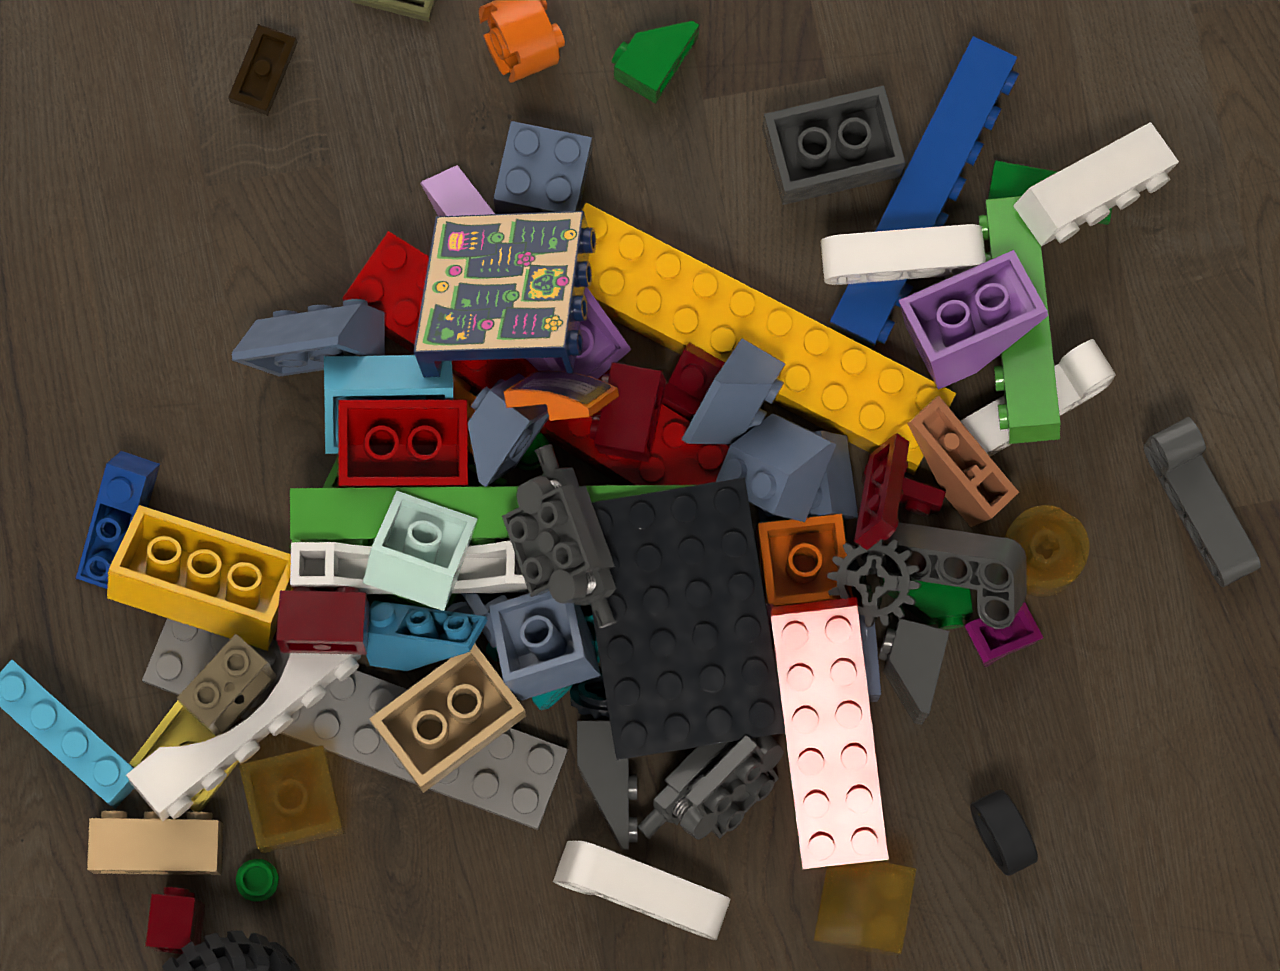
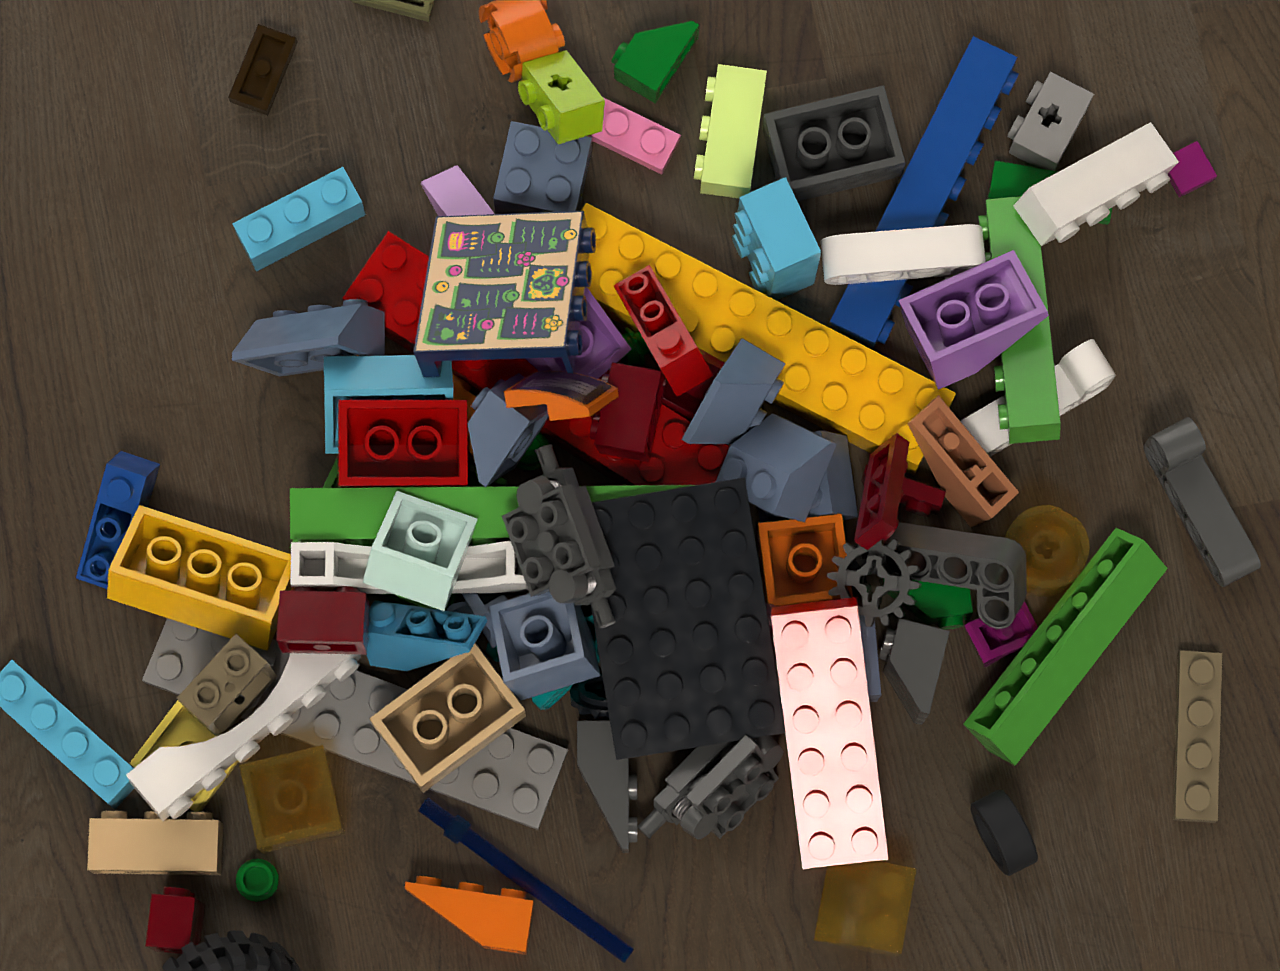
white beam [553,841,731,940] -> none
none -> medium azure brick [232,167,366,272]
none -> orange slope [405,876,534,955]
none -> clear blue bar [418,798,634,963]
none -> lime brick [518,50,605,145]
none -> bright pink plate [588,97,681,175]
none -> red slope [613,265,714,397]
none -> green plate [621,328,649,366]
none -> yellowish green brick [694,64,767,198]
none -> medium azure brick [732,177,821,300]
none -> bright green brick [963,528,1168,766]
none -> light grey brick [1007,72,1094,171]
none -> magenta tile [1167,141,1217,198]
none -> dark tan plate [1173,650,1222,823]

